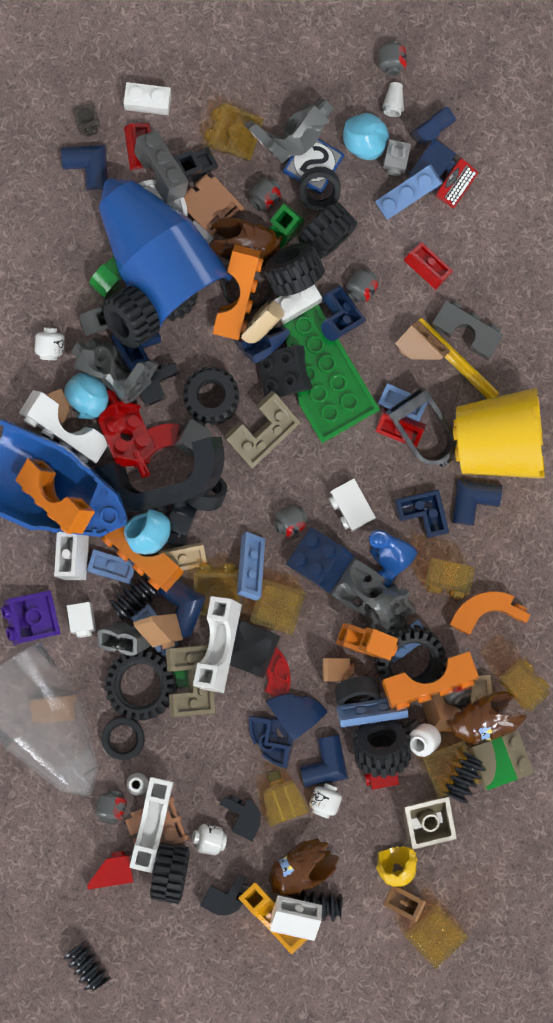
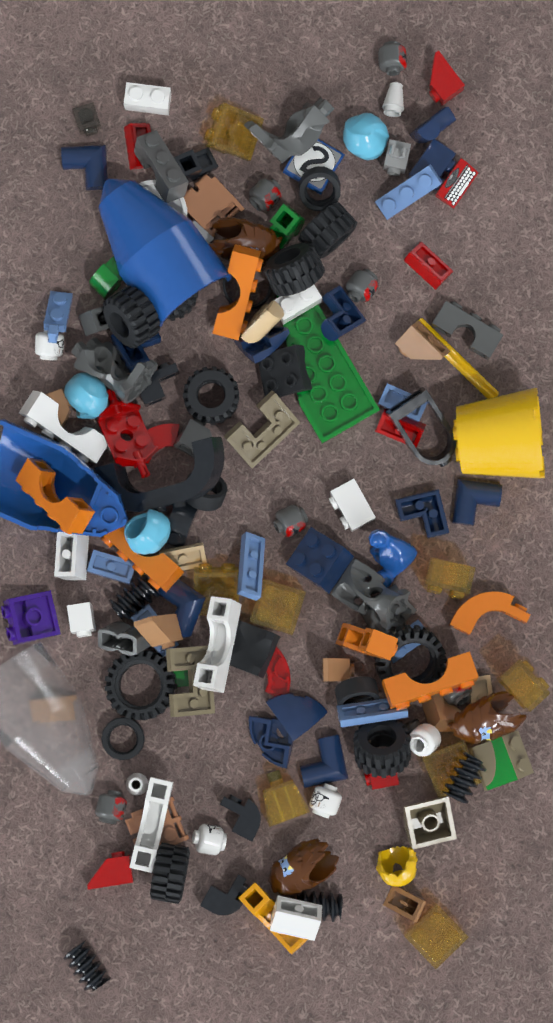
none -> medium blue hinge [44,291,73,343]
none -> red slope [429,50,465,106]

